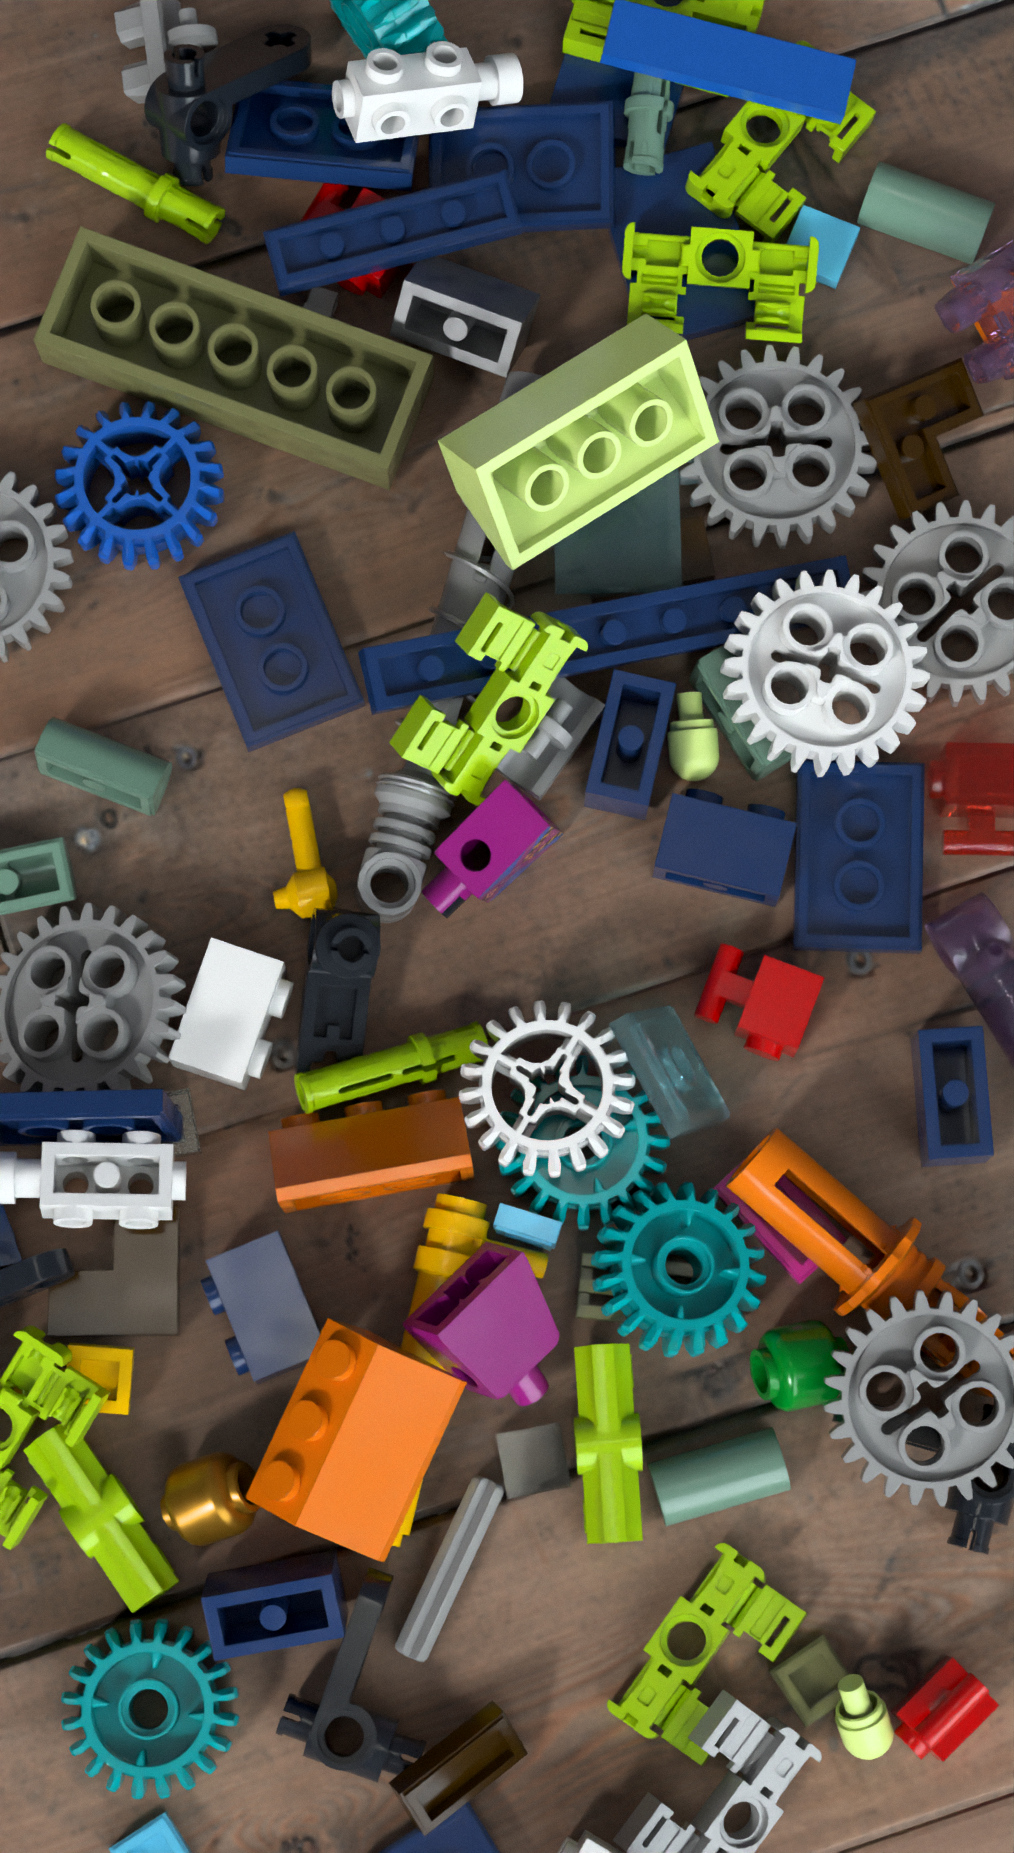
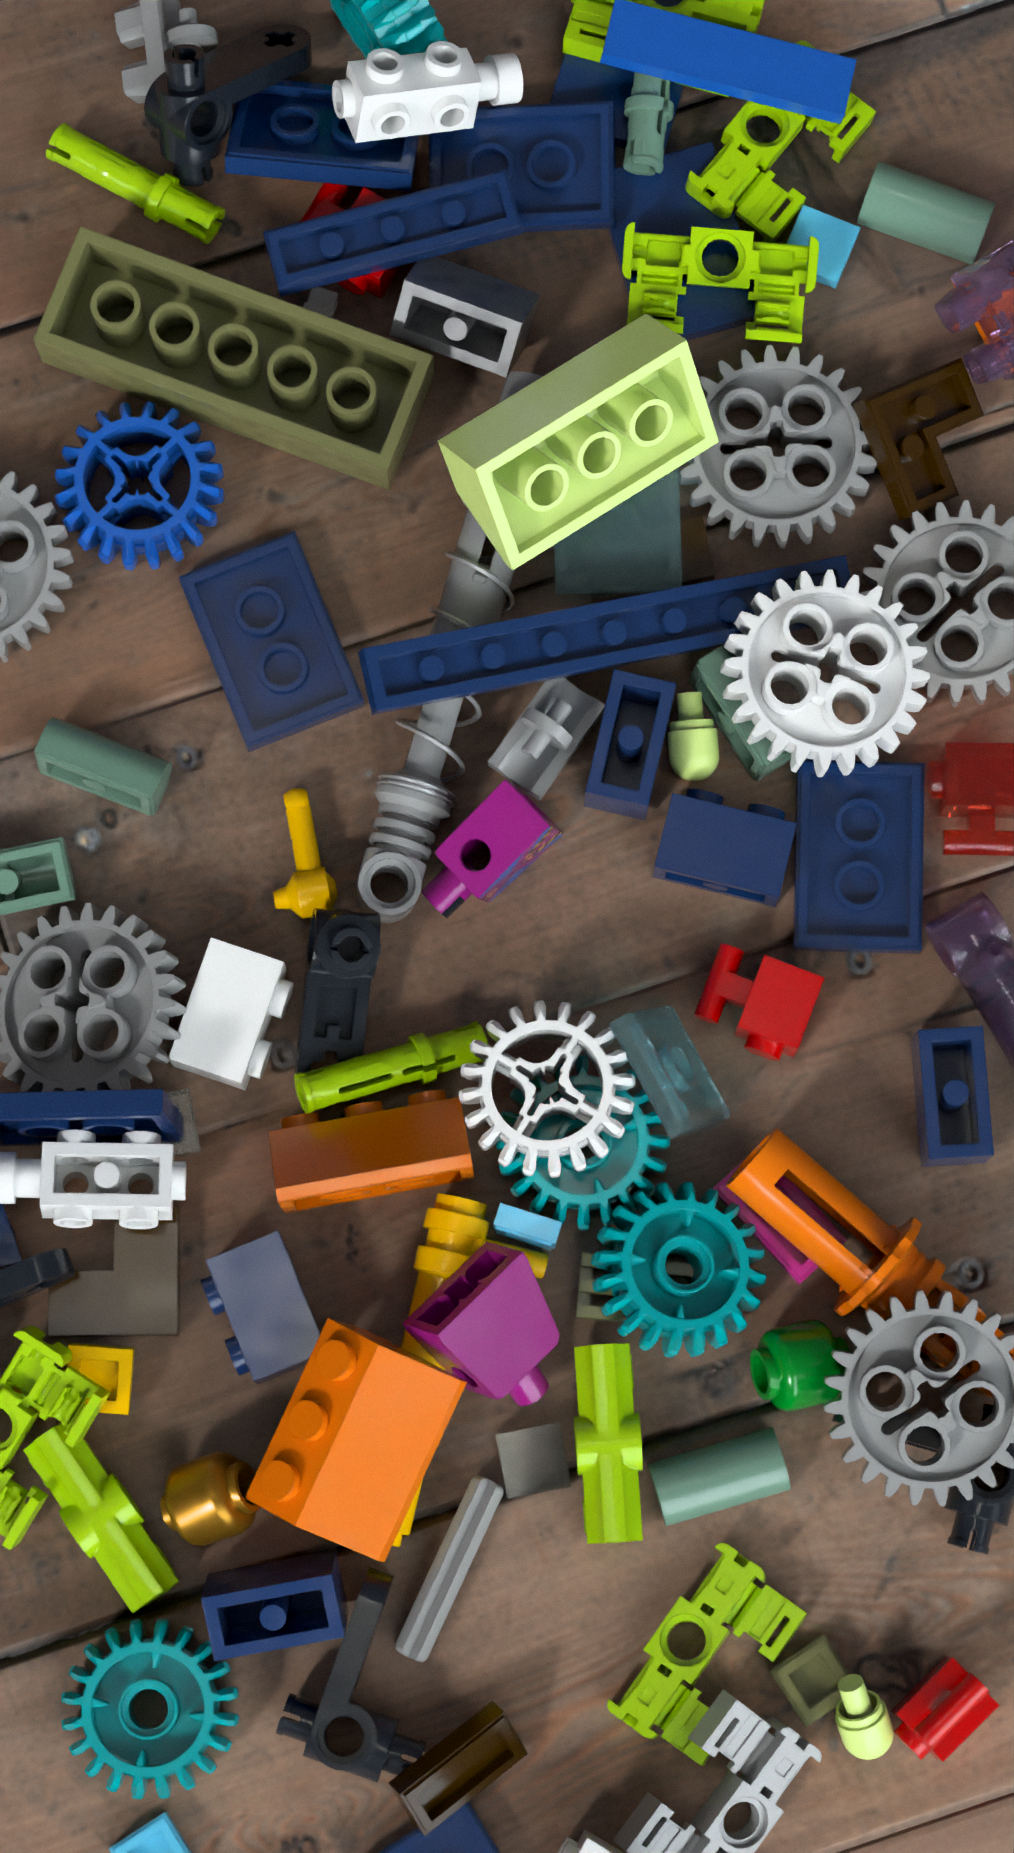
lime piece [389,592,588,806] -> none

